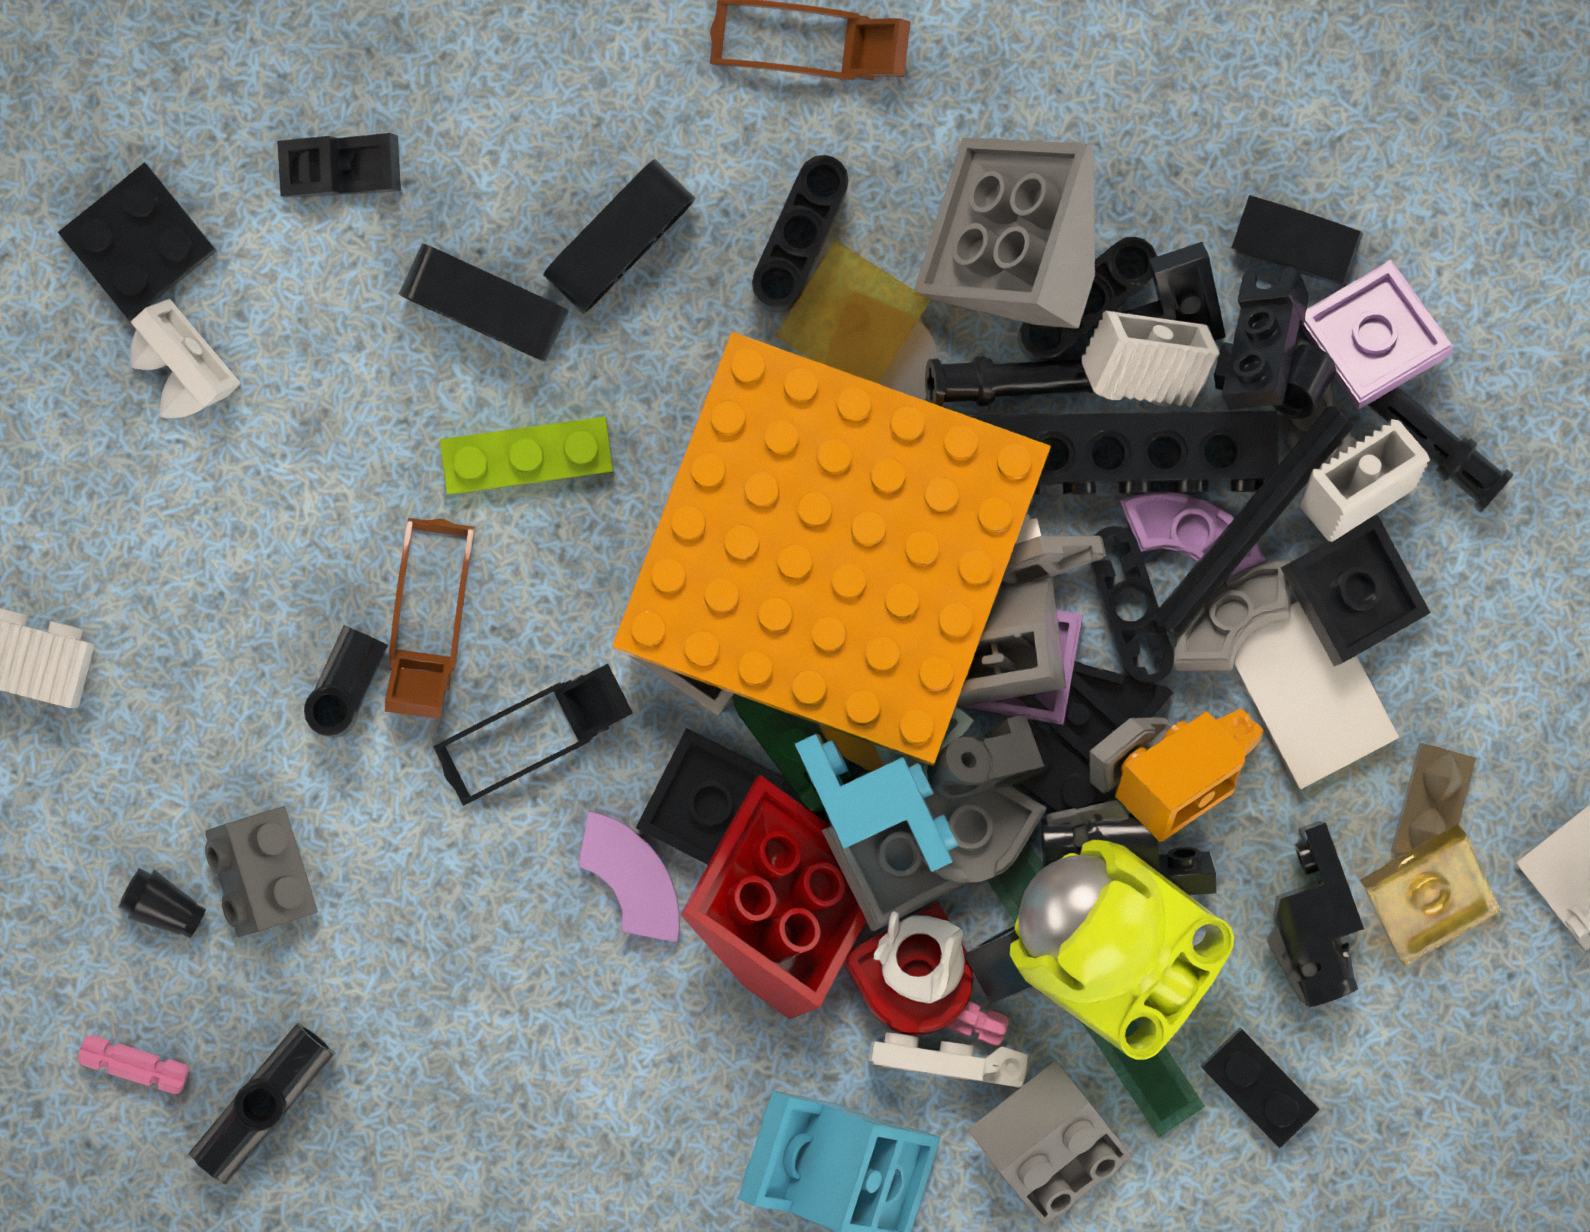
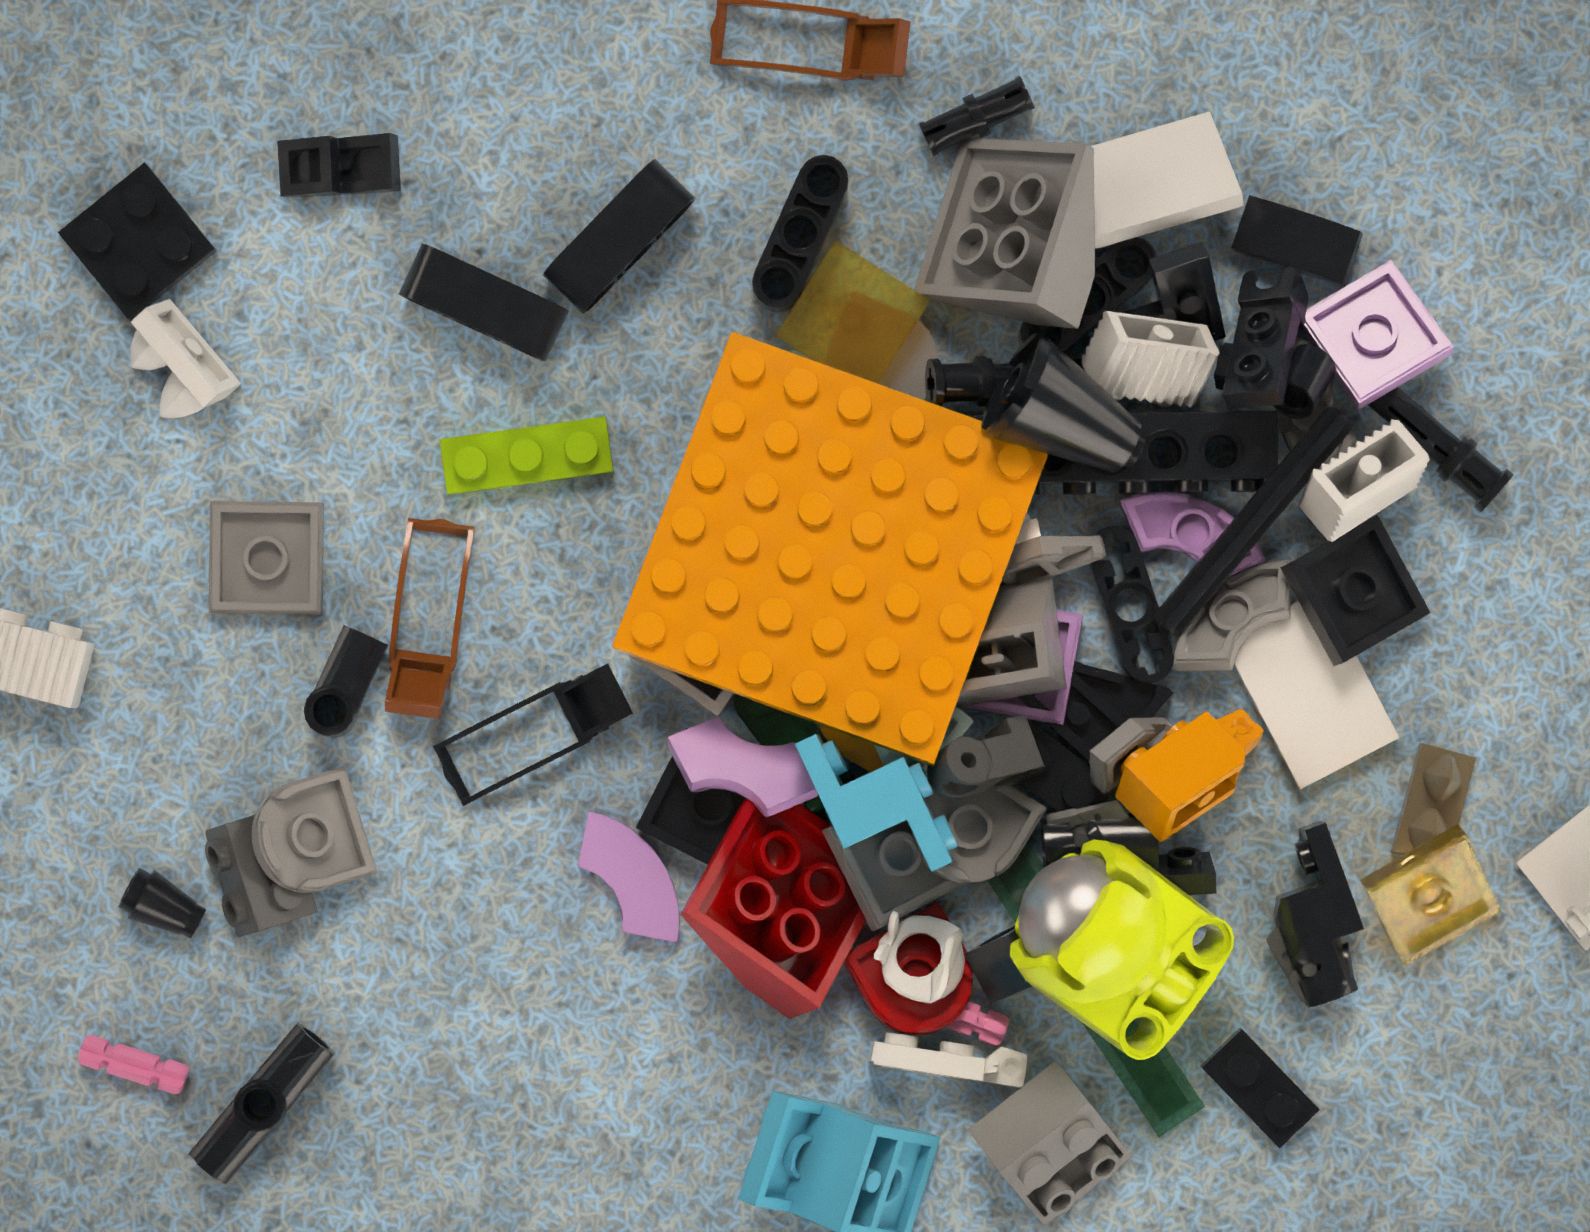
none -> light grey tile [209,501,324,615]
none -> light grey tile [251,766,377,893]
none -> lavender tile [667,716,818,817]
none -> black pin [918,76,1035,156]
none -> black cone [981,333,1146,473]
none -> white tile [1091,111,1244,249]

